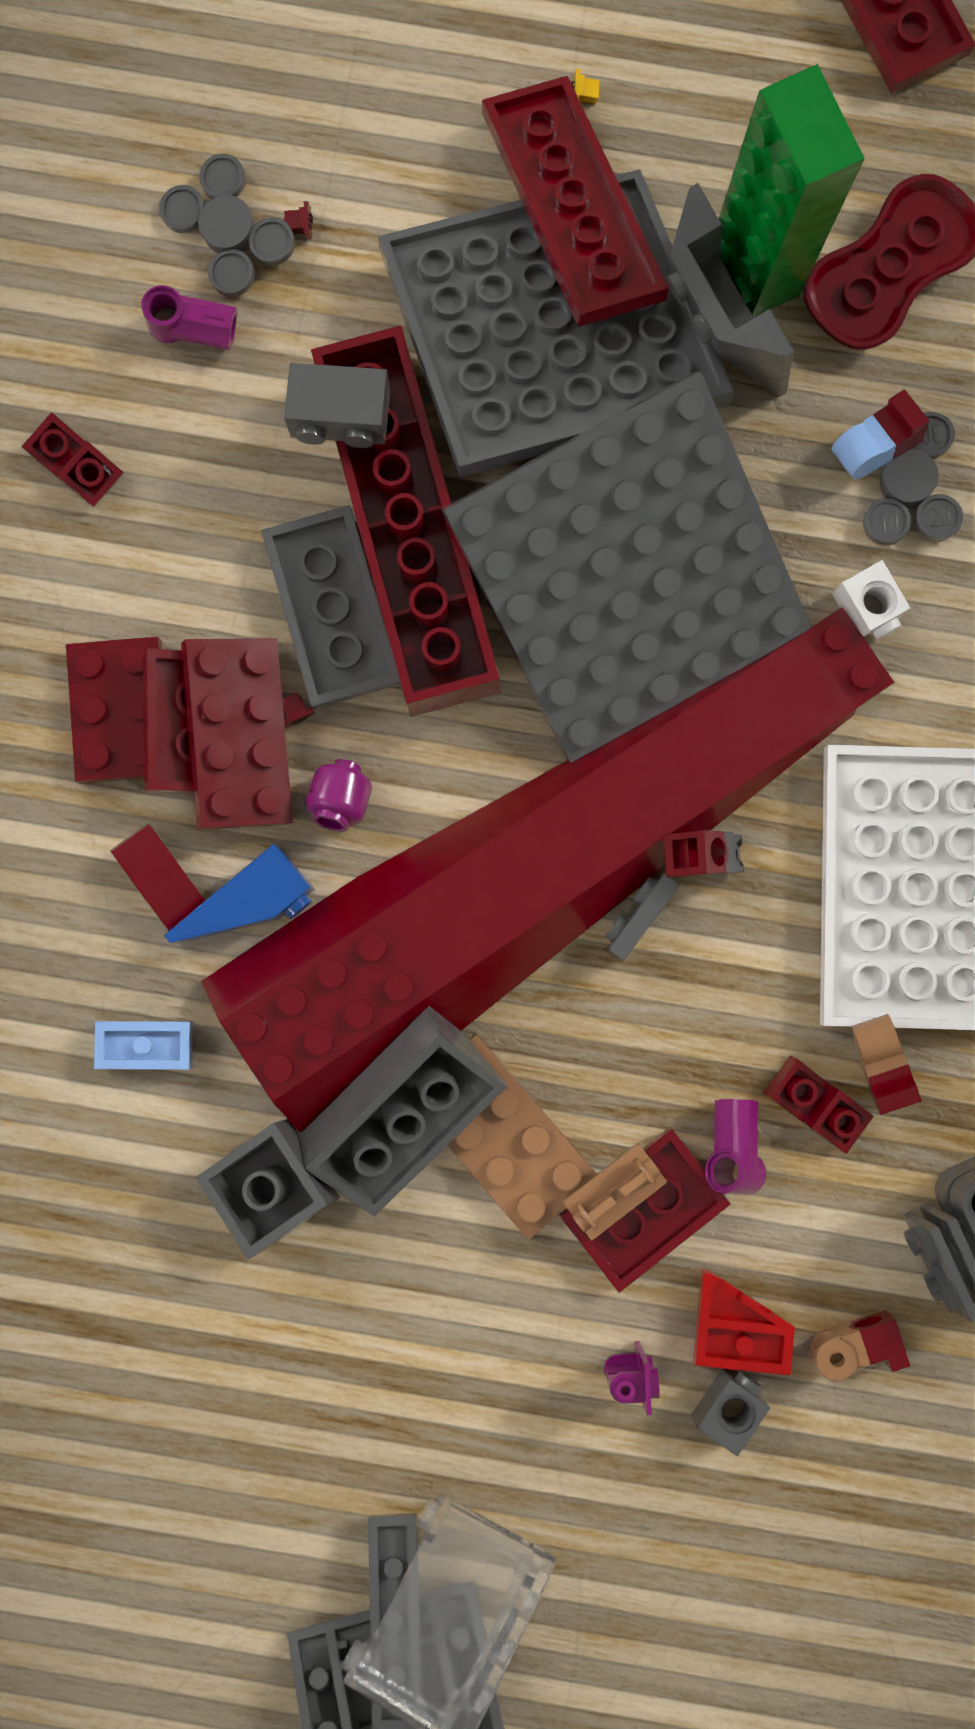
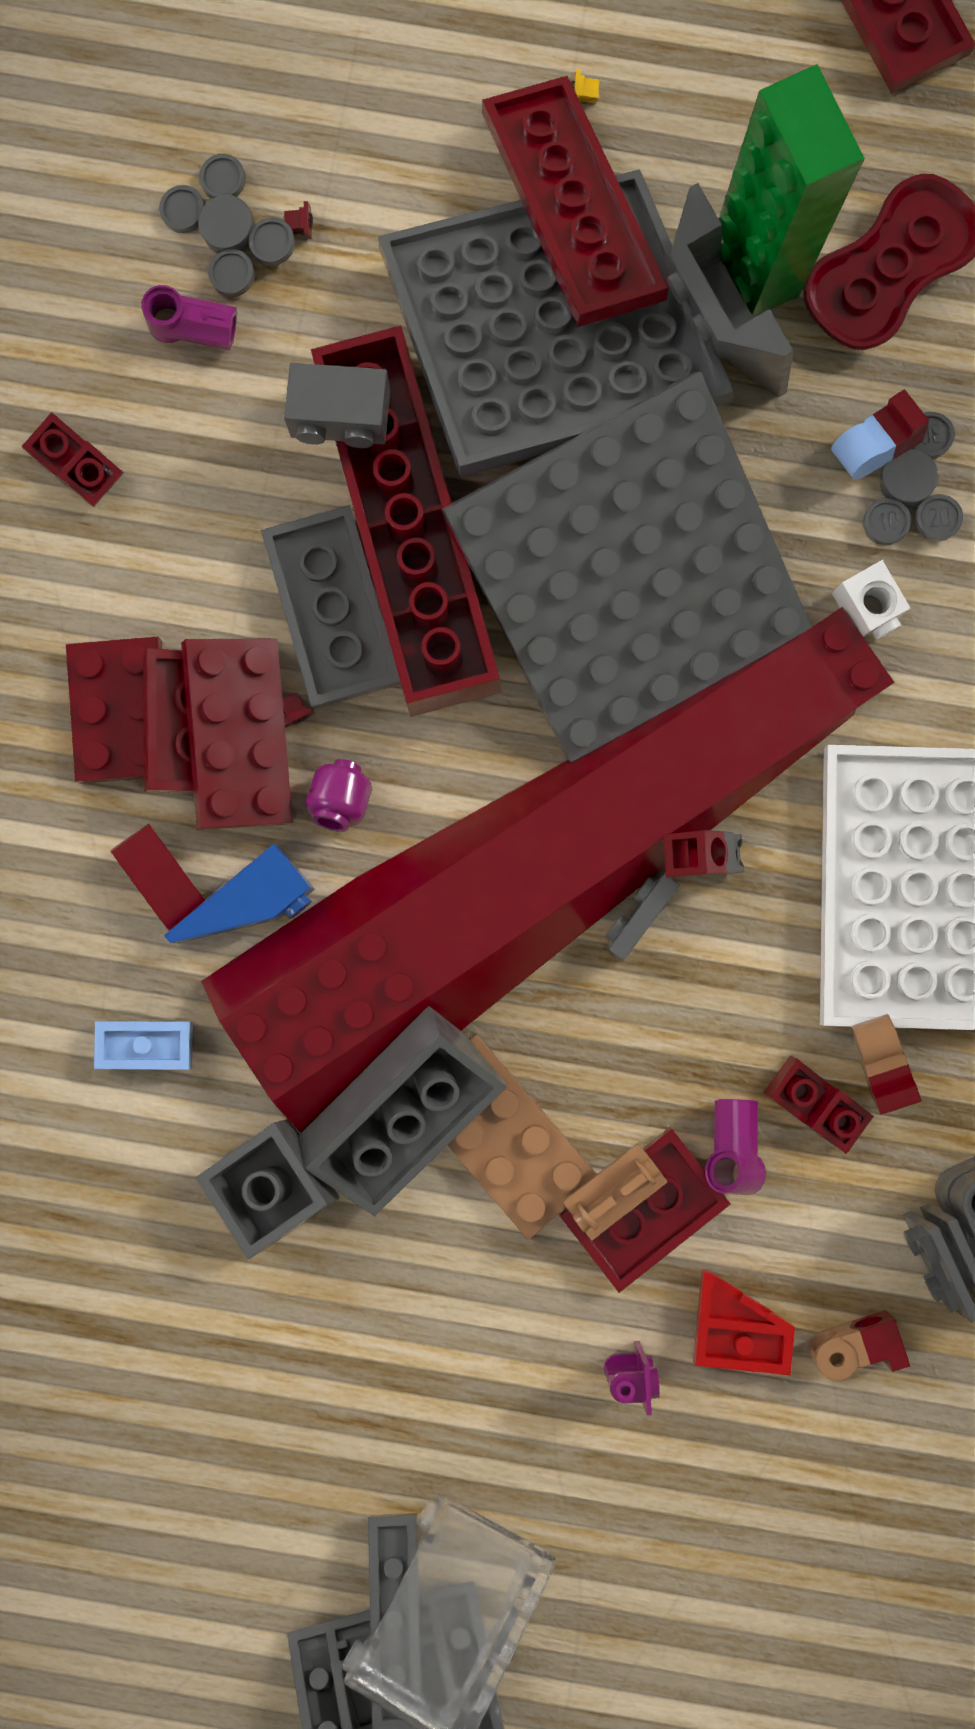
dark grey brick [691,1368,770,1457] -> none

